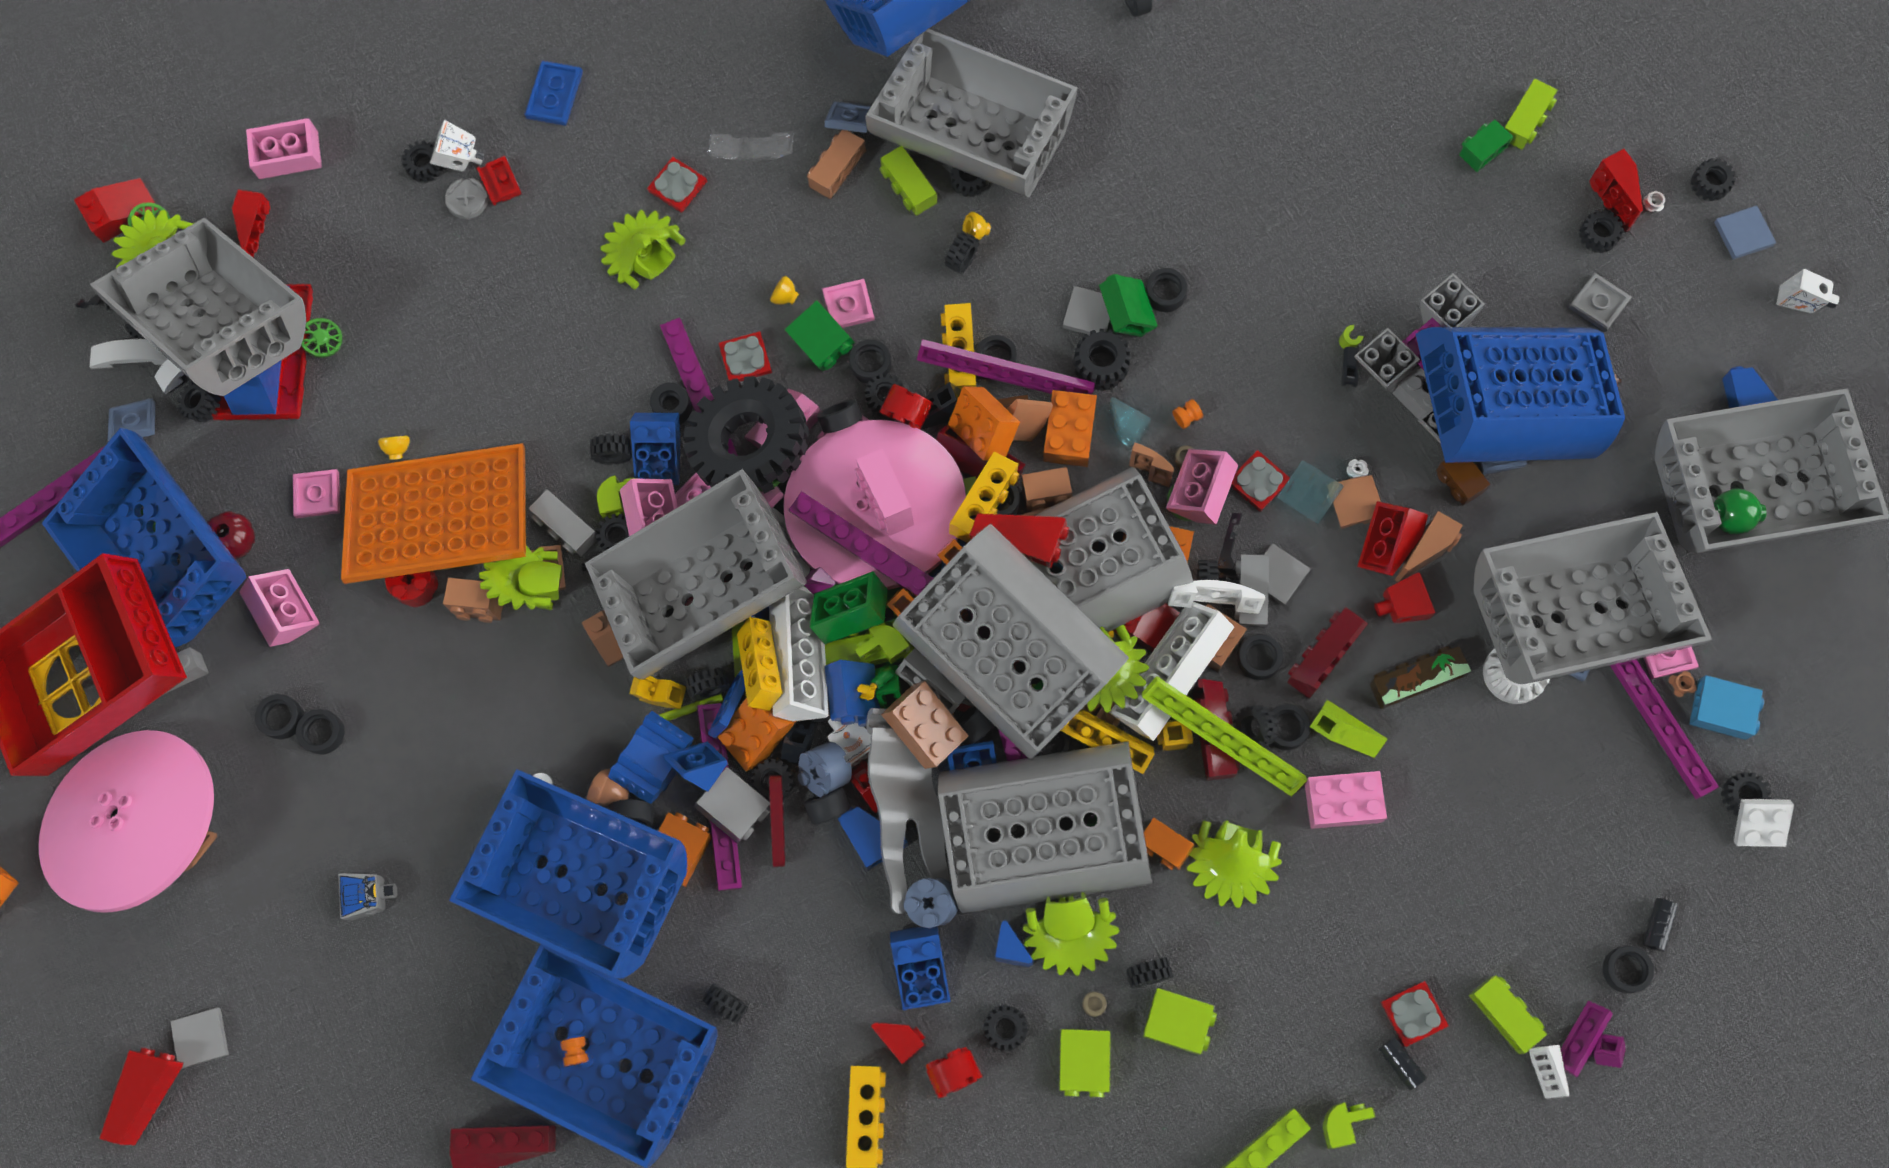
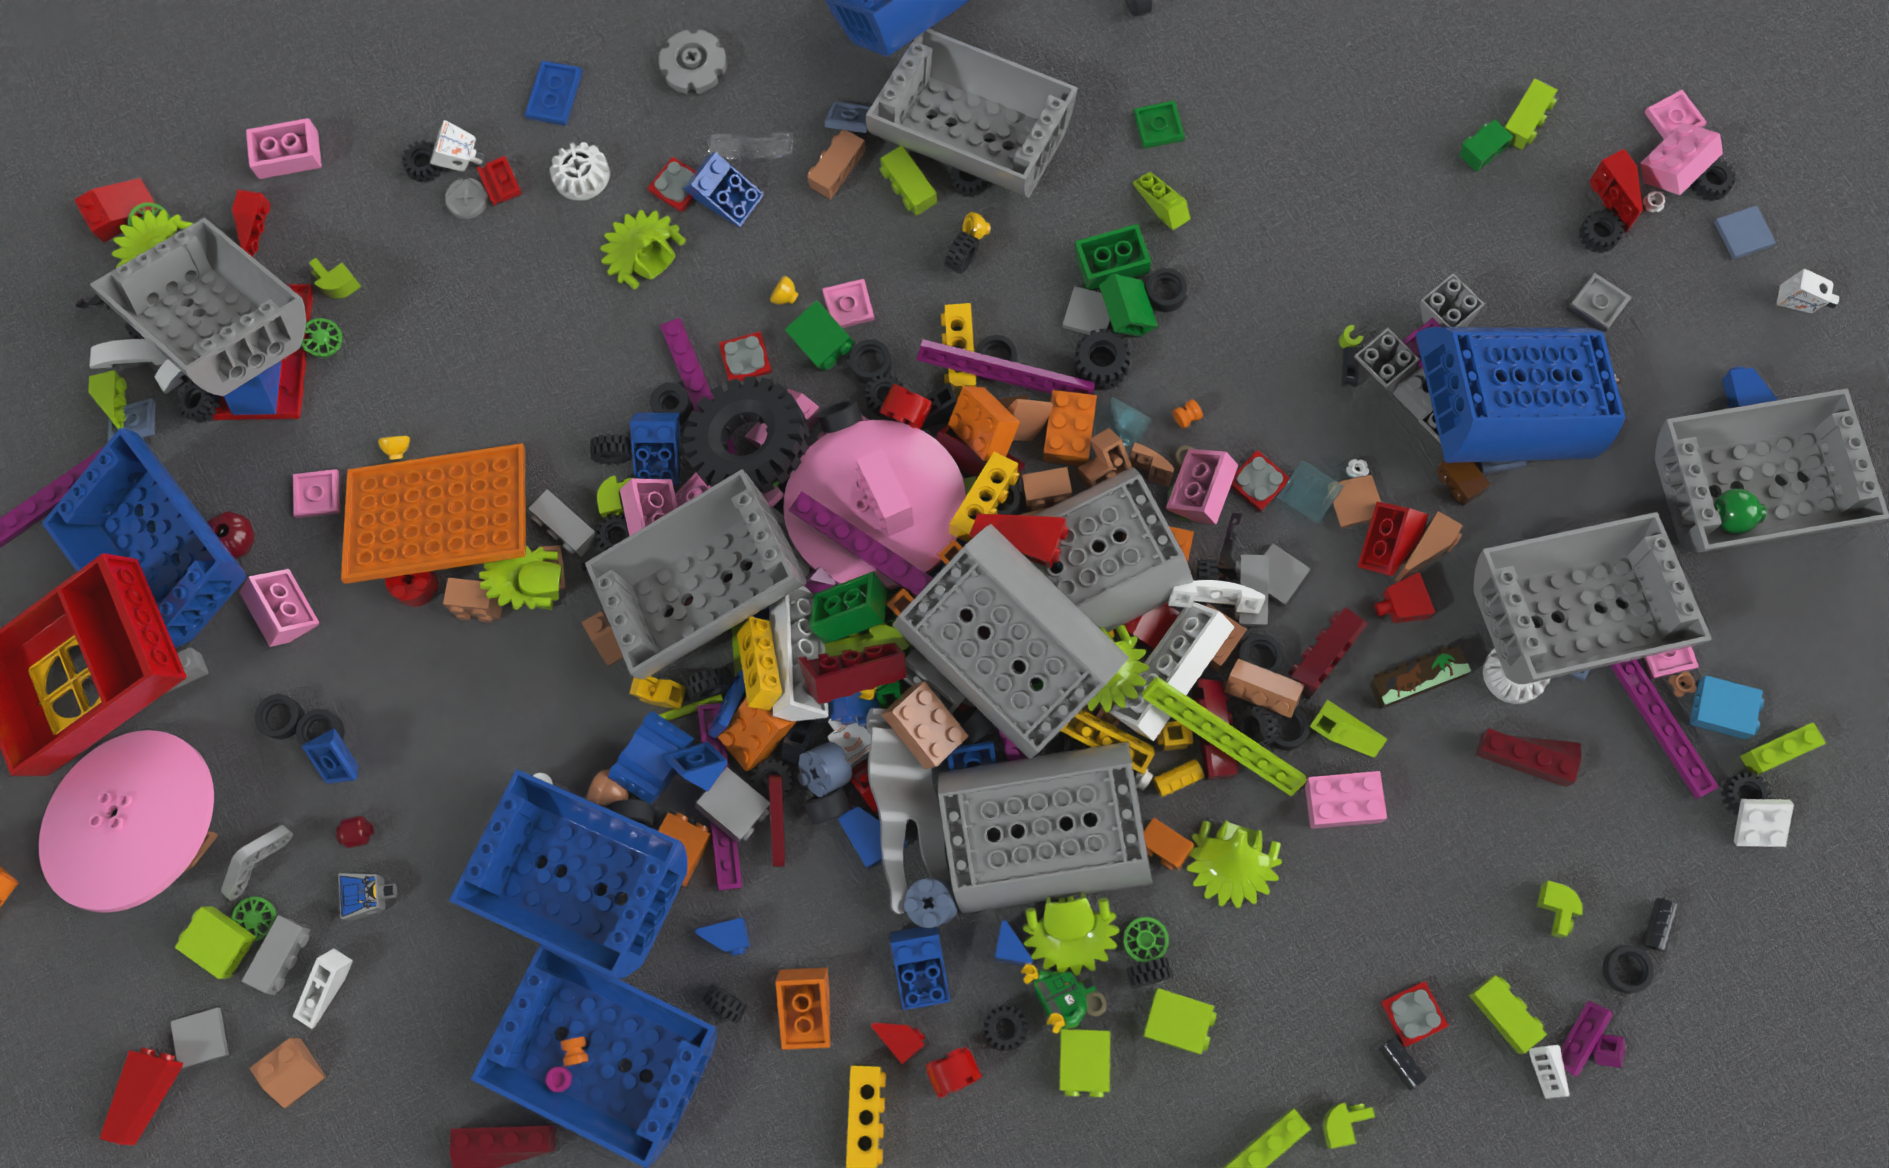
none -> lime slope [88,370,127,430]
none -> lime brick [175,906,257,979]
none -> light grey beam [221,825,293,901]
none -> bright green wheel [231,897,276,942]
none -> light grey brick [242,915,311,995]
none -> nougat slope [249,1037,326,1108]
none -> white slope [293,948,353,1029]
none -> blue slope [302,728,359,784]
none -> lime brick [309,258,361,299]
none -> dark red head [336,816,374,848]
none -> dark pink tile [546,1067,572,1092]
none -> white gear [550,142,610,200]
none -> light grey piece [659,30,727,94]
none -> blue slope [683,152,764,227]
none -> blue slope [695,918,751,956]
none -> orange slope [775,968,831,1050]
none -> dark red wedge [798,643,907,704]
none -> green torso [1021,964,1096,1033]
none -> green brick [1074,224,1151,290]
none -> nougat brick [1078,428,1132,489]
none -> bright green wheel [1123,917,1169,963]
none -> green tile [1133,100,1185,149]
none -> lime slope [1133,171,1191,230]
none -> white plate [1134,769,1153,791]
none -> yellow axle [1153,759,1204,797]
none -> nougat brick [1224,659,1305,718]
none -> dark red wedge [1475,728,1581,787]
none -> lime brick [1537,880,1583,938]
none -> bright pink brick [1640,122,1723,195]
none -> bright pink tile [1644,90,1707,140]
none -> lime brick [1740,722,1826,775]

